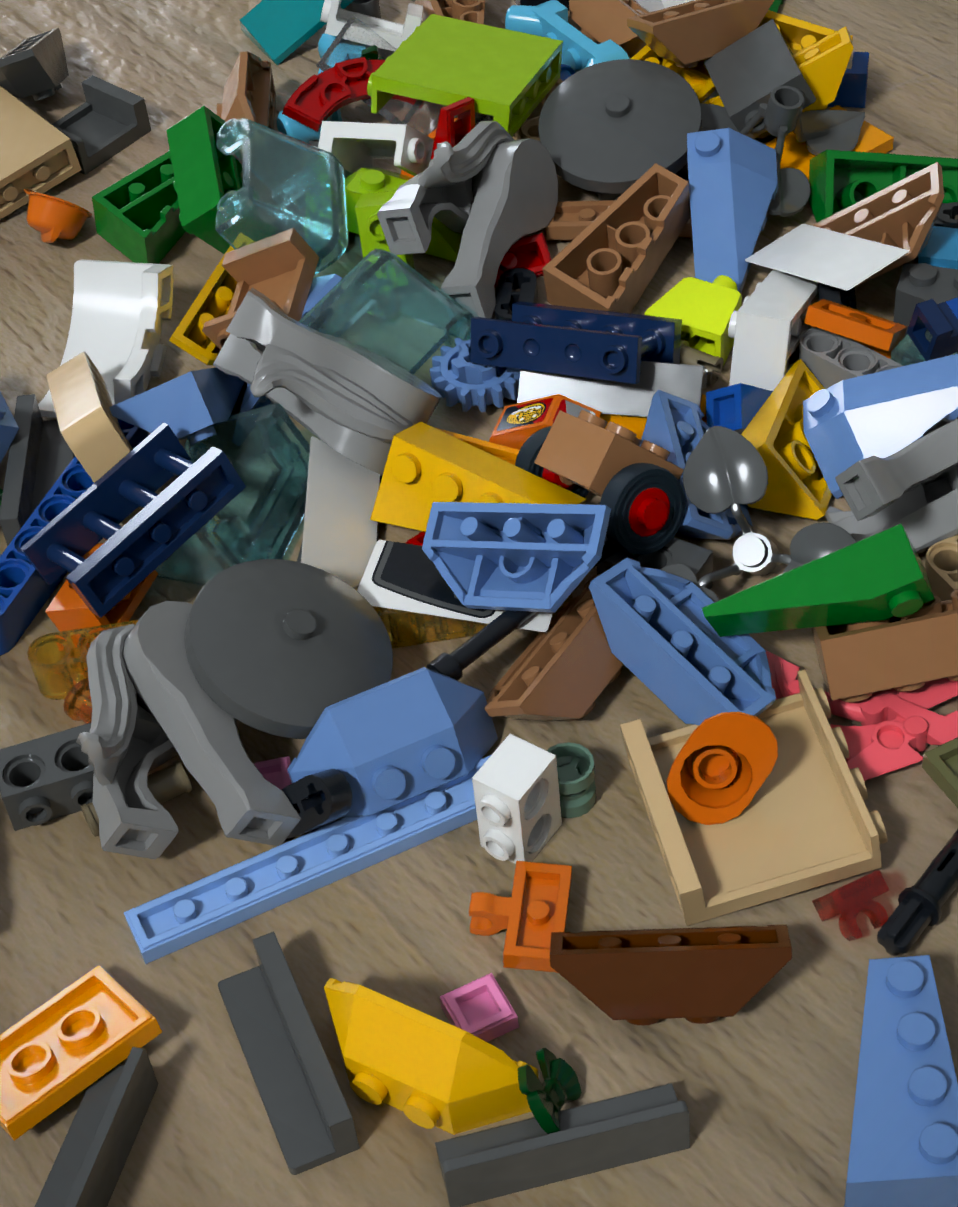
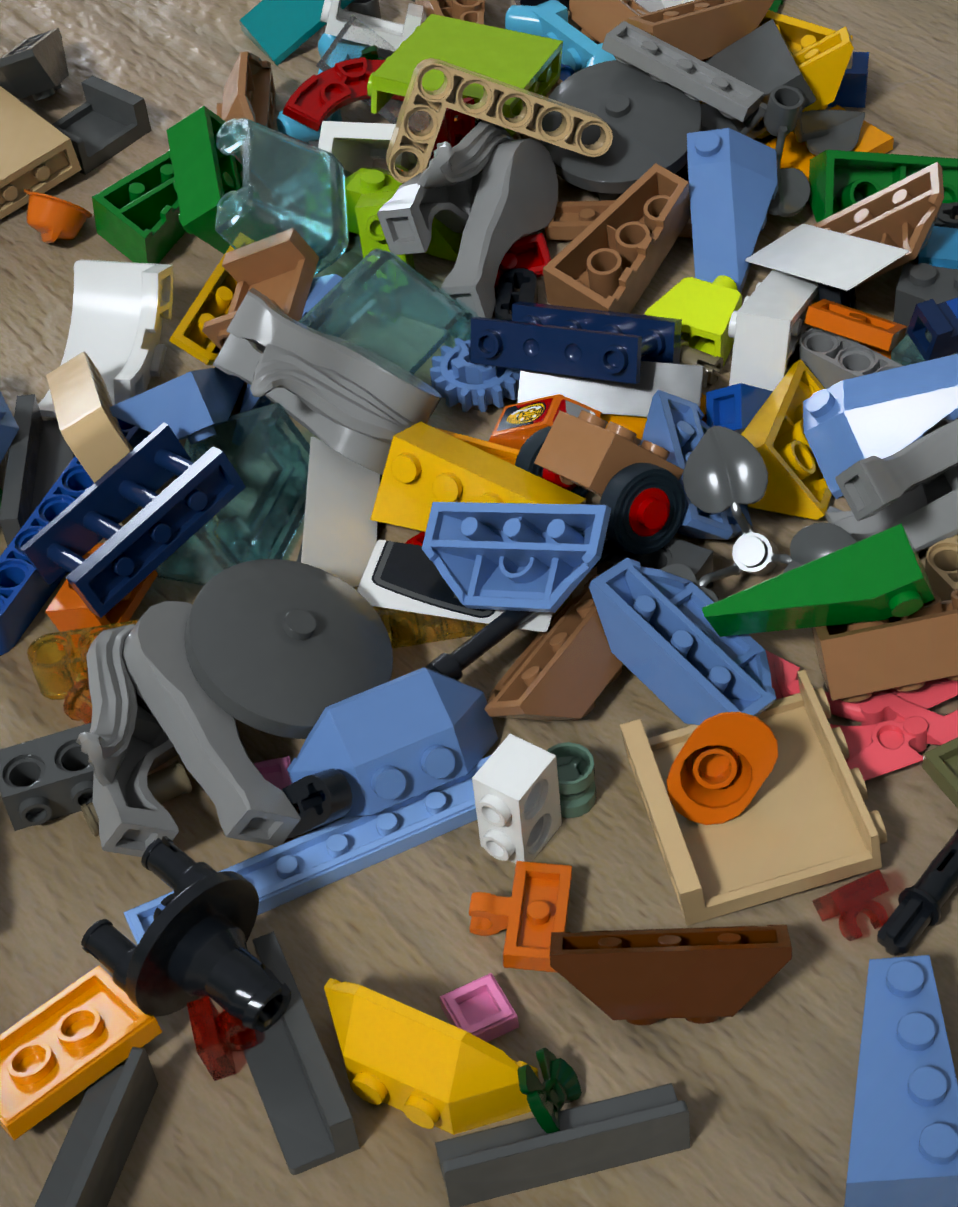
none -> black piece [81,836,291,1032]
none -> clear red tile [186,996,258,1081]
none -> tan beam [386,58,613,184]
none -> light grey plate [602,21,764,122]

